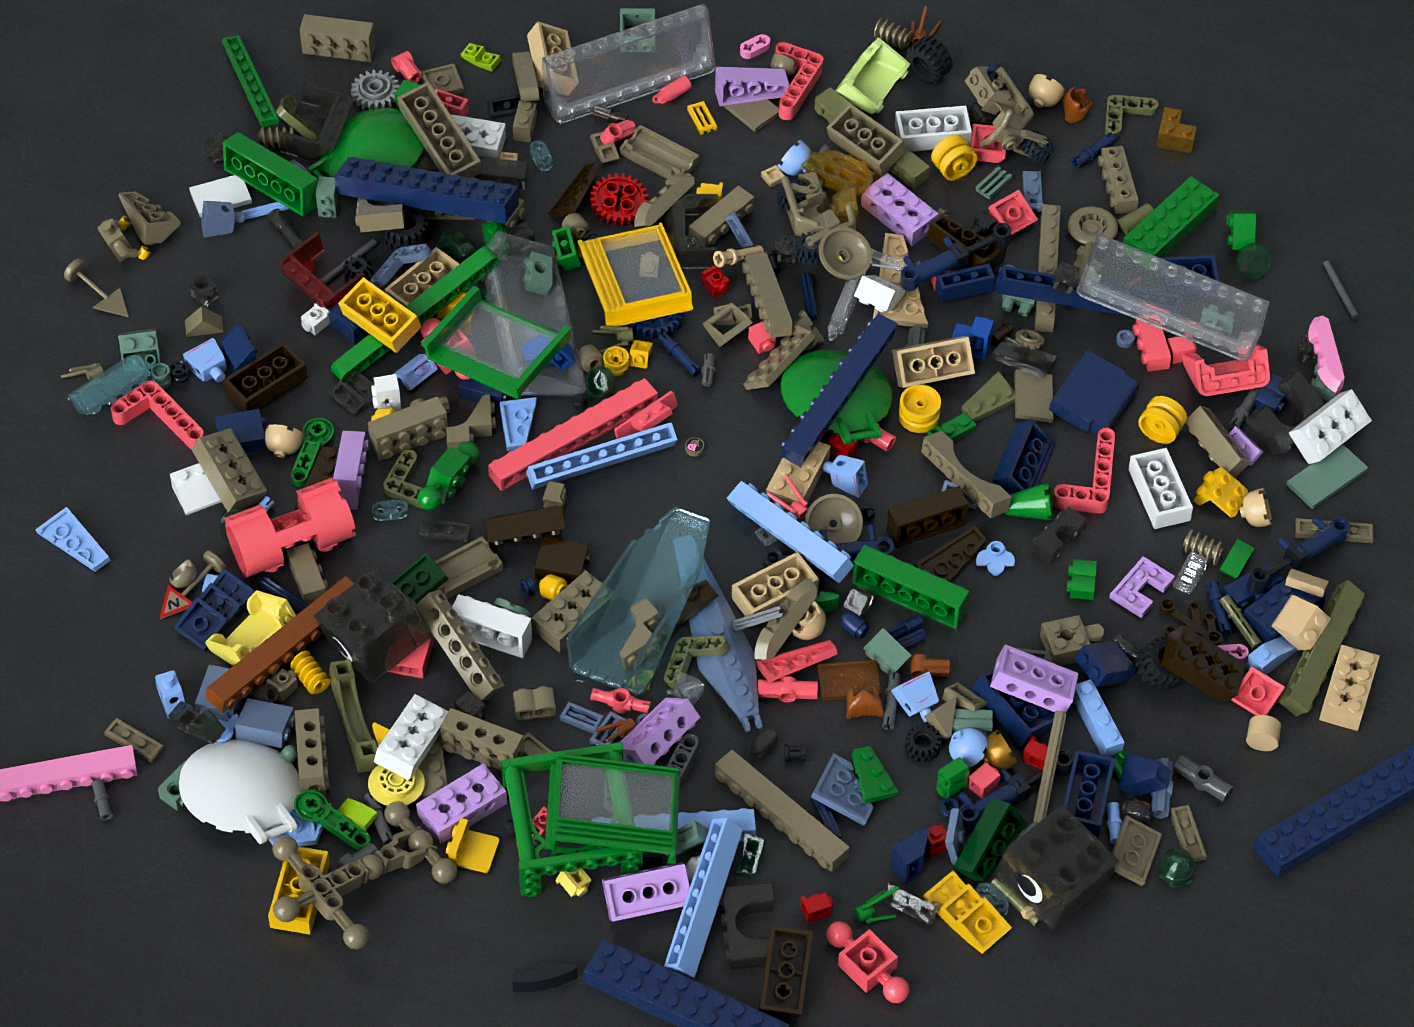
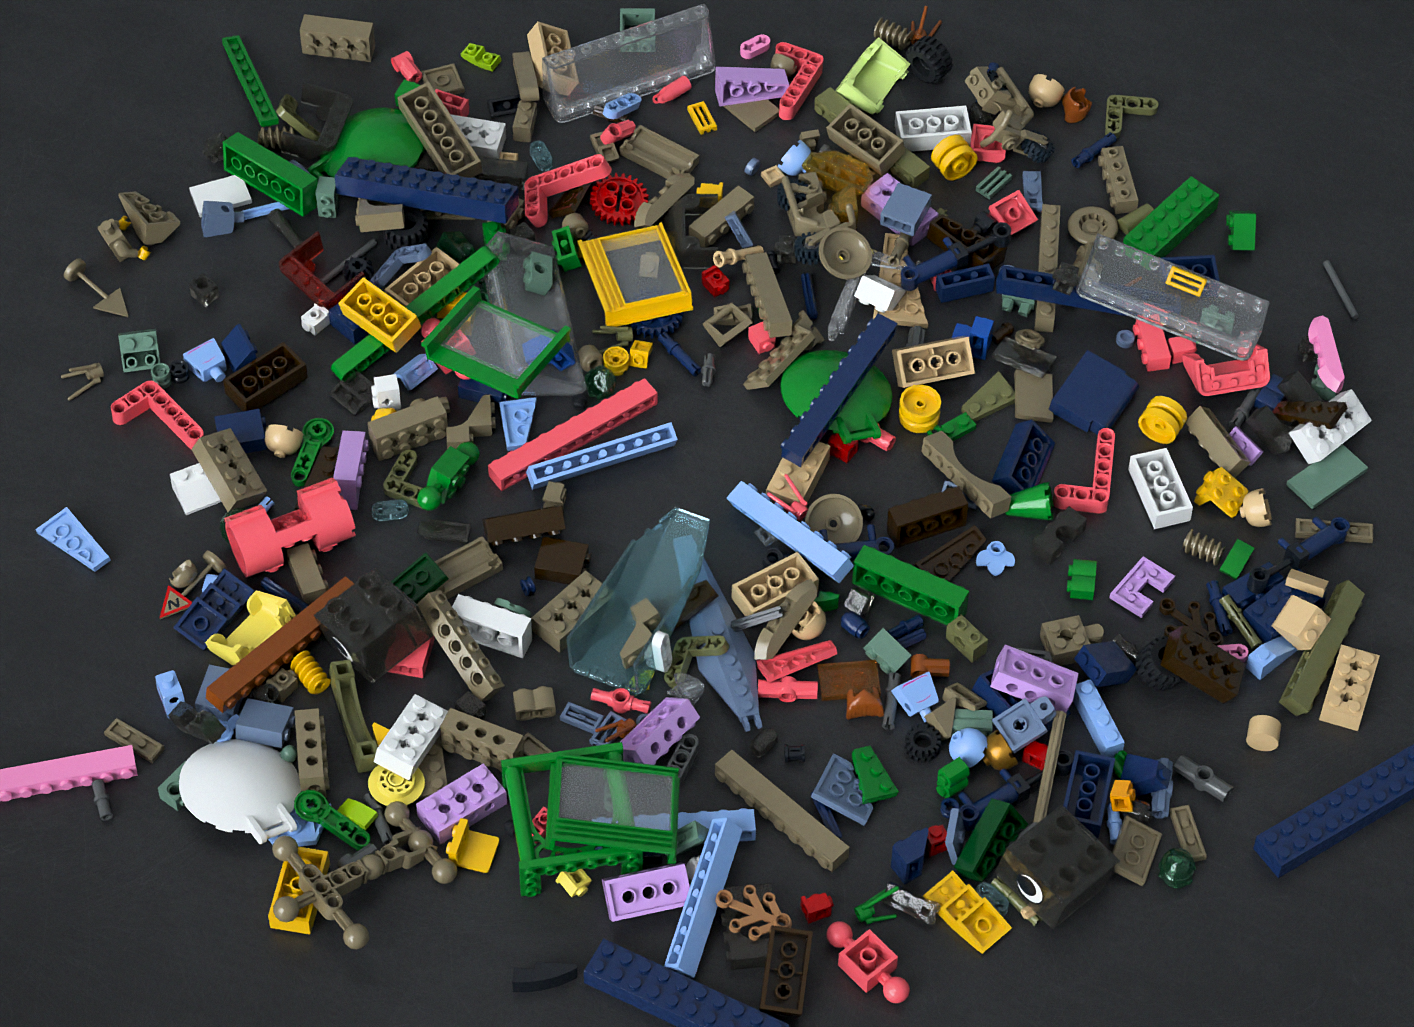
clear light blue piece [67,355,151,415] -> none
dark tan slope [185,307,224,337] -> none
light grey gear [351,70,400,109] -> none
yellow head [539,574,568,600] -> none
coral bracket [614,391,678,439] -> none
tile [685,437,704,457] -> none
slope [735,833,765,878] -> none
light blue torso [823,455,868,498] -> none
coral brick [968,762,1000,798] -> none
pearl gold brick [1156,107,1197,154] -> none
clear slope [1172,551,1208,595] -> none
coral slope [1231,666,1286,716] -> none
clear green tile [1235,243,1272,280] -> none
none -> coral beam [524,154,612,228]
none -> light blue beam [603,93,642,119]
none -> white beam [652,631,672,673]
none -> medium nougat plant [715,885,792,941]
none -> sand blue tile [745,158,761,176]
none -> dark tan tile [799,129,820,151]
none -> sand blue brick [880,183,932,237]
none -> dark tan pin [888,232,911,267]
none -> olive brick [946,614,988,663]
none -> sand blue plate [992,696,1056,753]
none -> light orange brick [1110,780,1136,812]
none -> yellow tile [1165,265,1207,297]
none -> dark brown wing [1272,401,1348,429]

